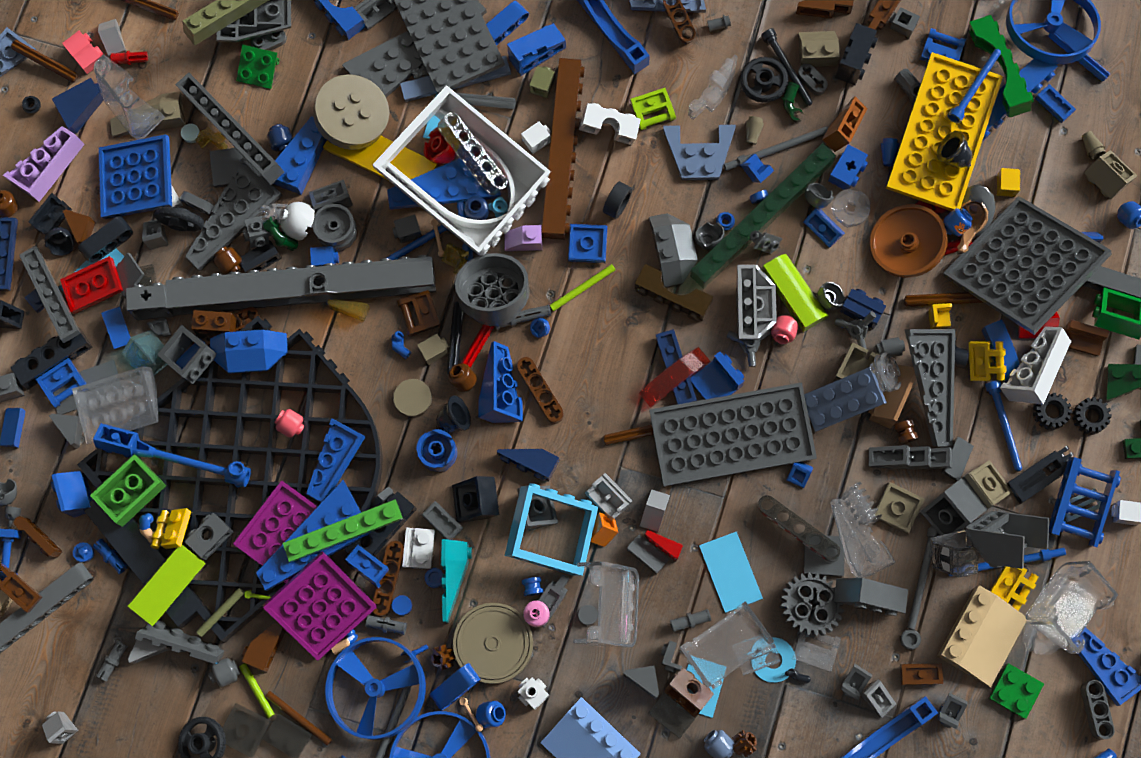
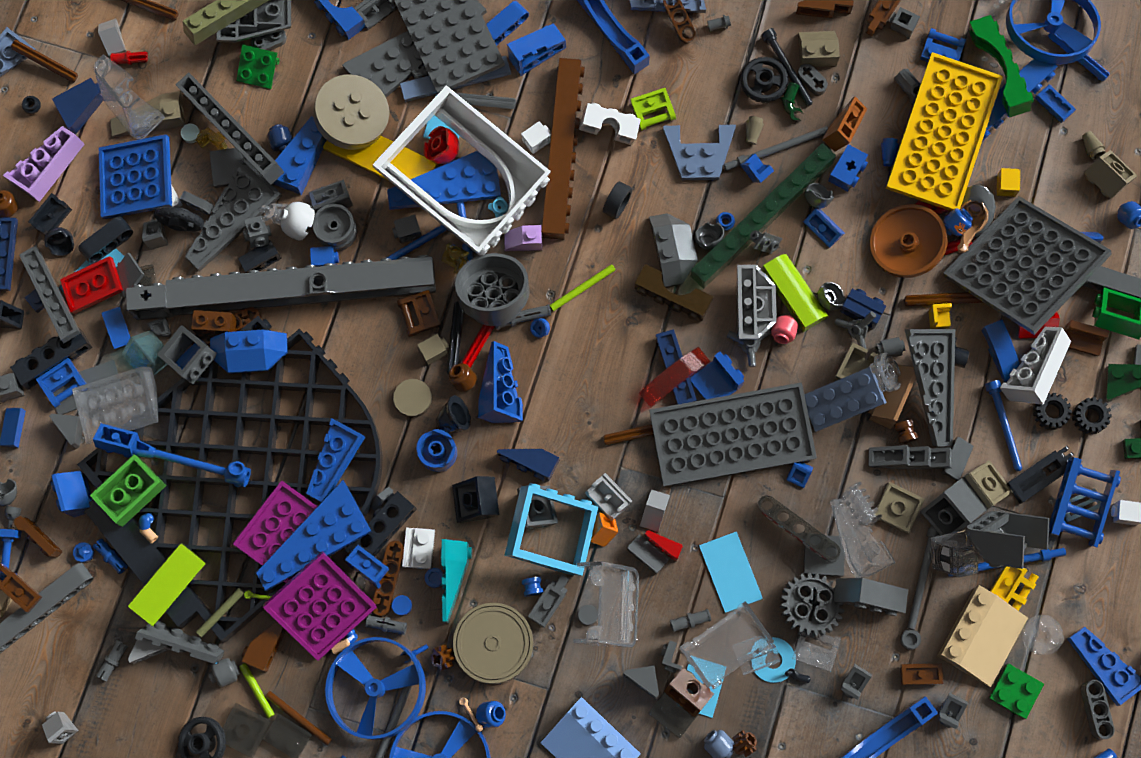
coral brick [62,30,104,74] -> none
reddish brown slope [63,209,96,245] -> none
yellow plate [151,508,191,549] -> none
dark grey brick [185,513,233,560] -> none
reddish brown head [213,246,242,274] -> none
dark green piece [263,216,298,251] -> none
coral head [274,409,304,438] -> none
bright green plate [283,499,403,563] -> none
clear yellow slope [327,299,370,321] -> none
blue arm [391,331,411,359] -> none
dark grey plate [422,501,463,540] -> none
blue beam [429,663,481,711] -> none
light nougat hinge [431,219,445,257] -> none
clear smoke beam [438,113,507,195] -> none
dark blue head [464,196,489,220] -> none
reddish brown beam [517,357,564,424] -> none
white brick [518,677,549,710] -> none
bright pink head [523,601,550,627] -> none
olive brick [529,66,555,98] -> none
blue plate [568,224,607,263] -> none
clear slope [688,55,738,120] -> none
blue tile [749,190,769,204] -> none
clear plate [832,189,870,228] -> none
black wedge [835,23,878,86] -> none
light grey slope [860,679,896,718] -> none
piece [937,130,972,168] -> none
blue piece [947,49,1001,124] -> none
yellow plate [969,341,1006,381] -> none
clear windscreen [1025,561,1118,654] -> none

